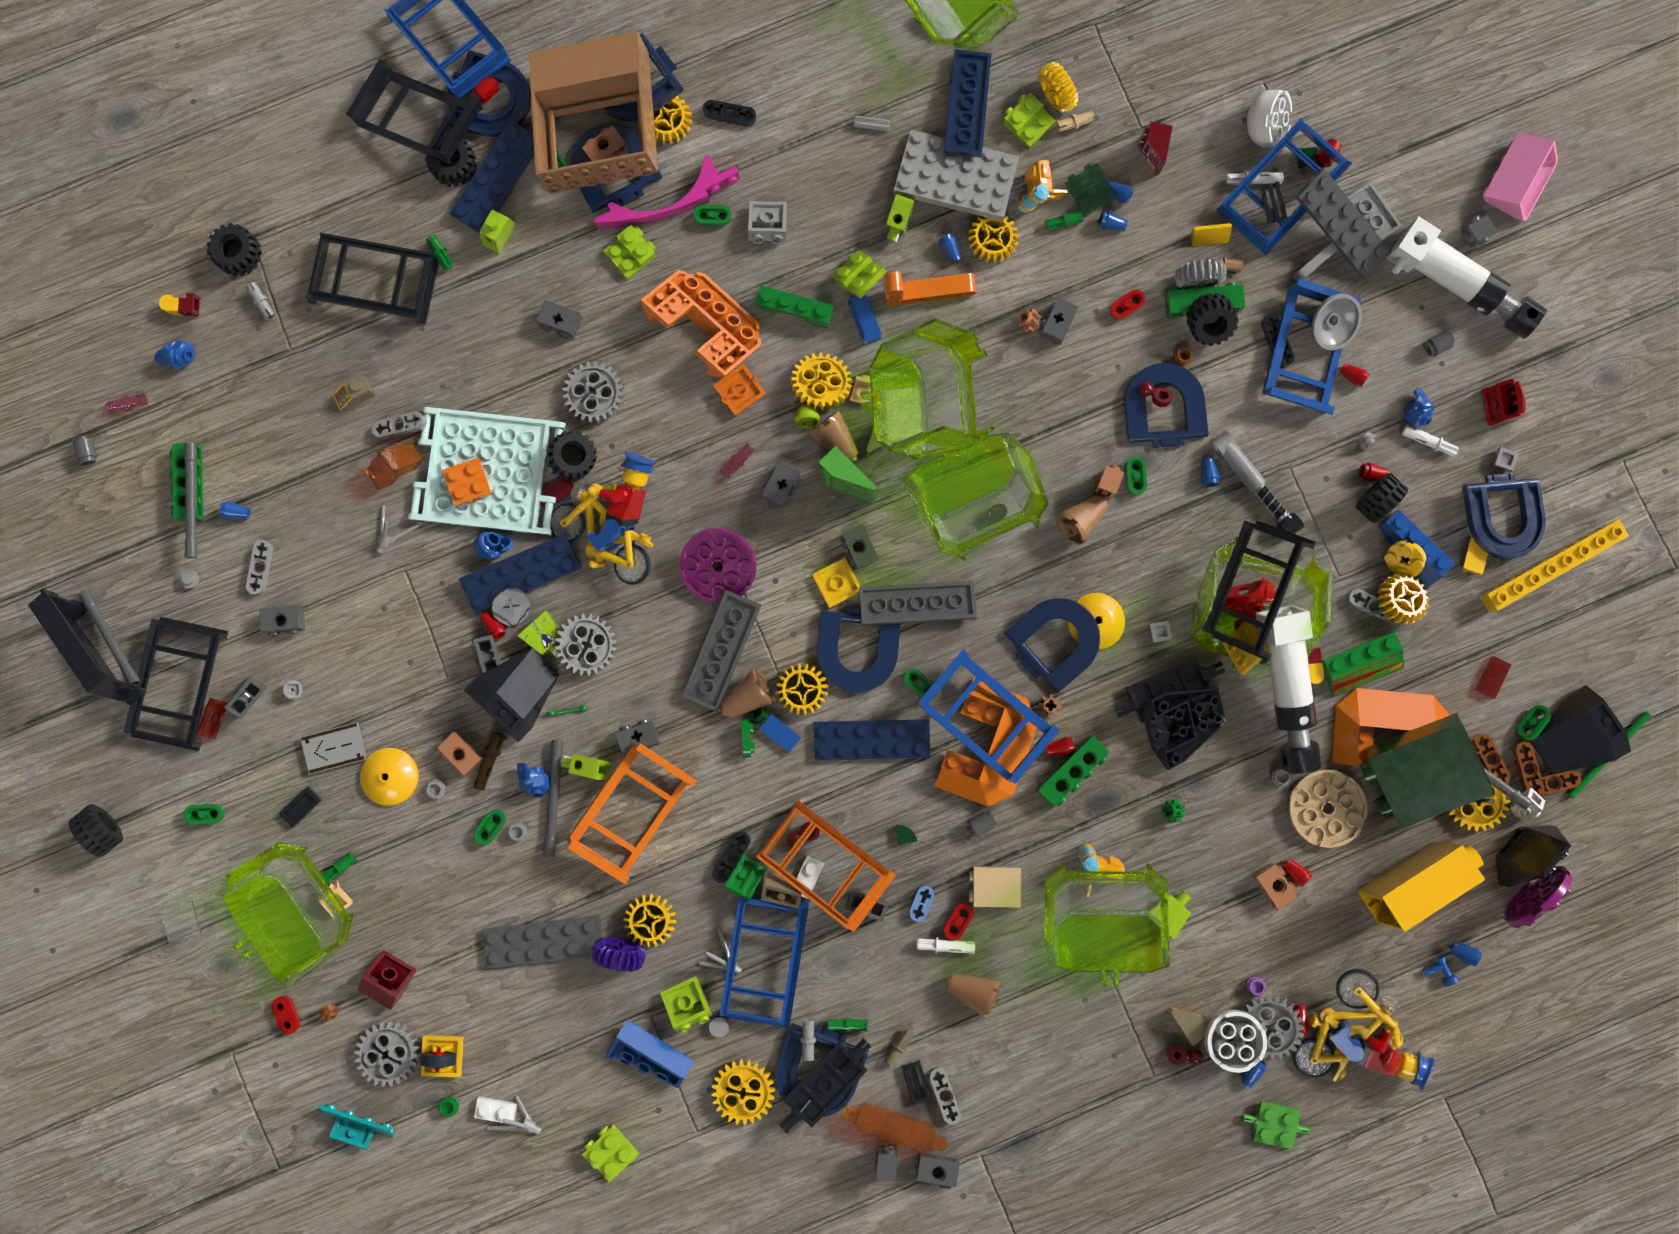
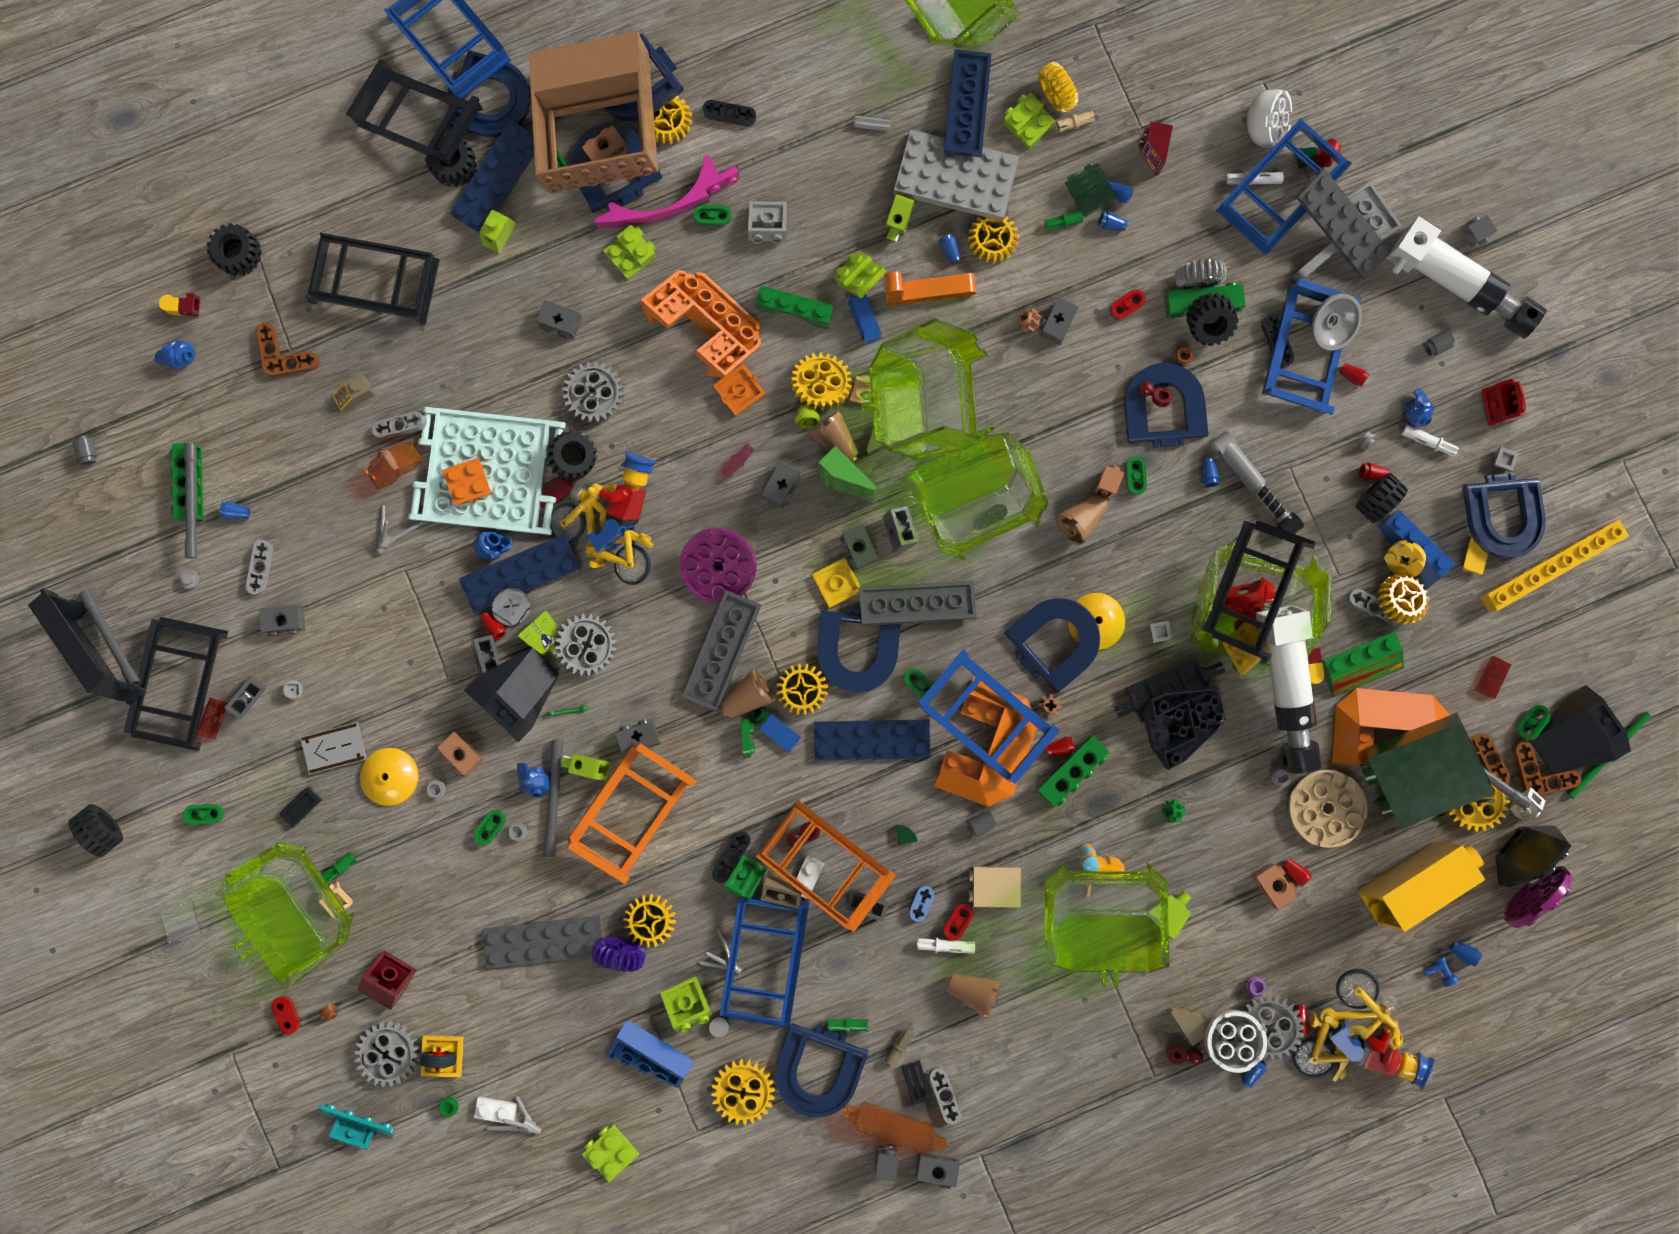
clear pink pin [105,393,148,413] -> none
light grey pin [245,282,276,321] -> none
green axle [426,234,453,270] -> none
red brick [471,76,499,104] -> none
dark brown pin [473,731,507,791] -> none
black plate [779,1038,872,1133] -> none
light grey pin [800,1019,816,1061] -> none
light orange piece [1018,160,1067,213] -> none
yellow slope [1190,223,1232,247] -> none
medium nougat pin [1219,257,1243,272] -> none
bright green plate [1242,1101,1310,1149] -> none
black tile [1259,181,1288,224] -> none
bright pink windscreen [1483,133,1558,221] -> none
none -> dark orange beam [257,322,320,377]
none -> dark grey brick [883,506,919,552]

